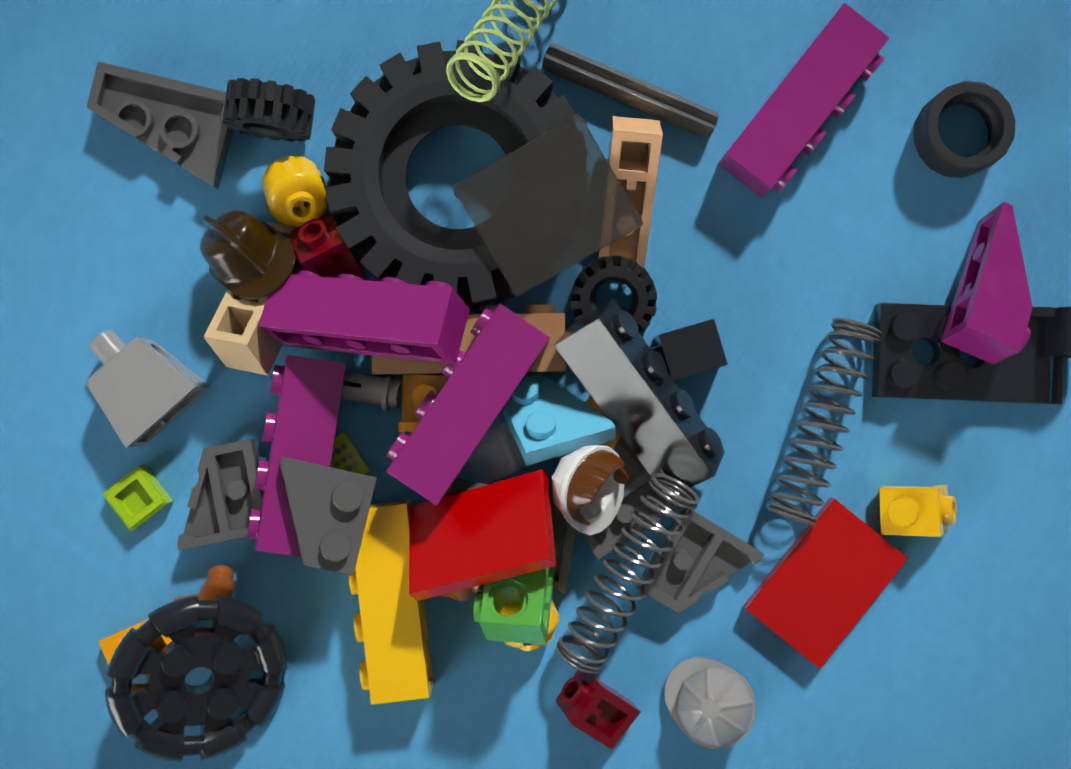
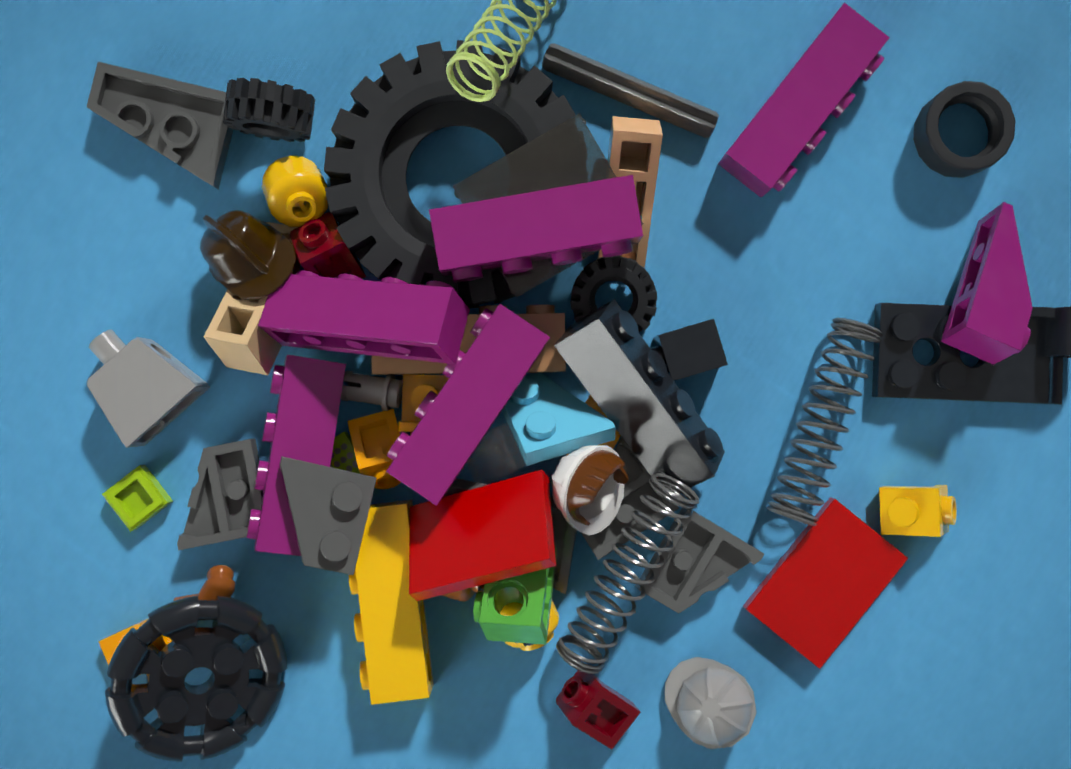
none -> light orange bracket [347,409,401,489]
none -> magenta brick [429,175,643,282]

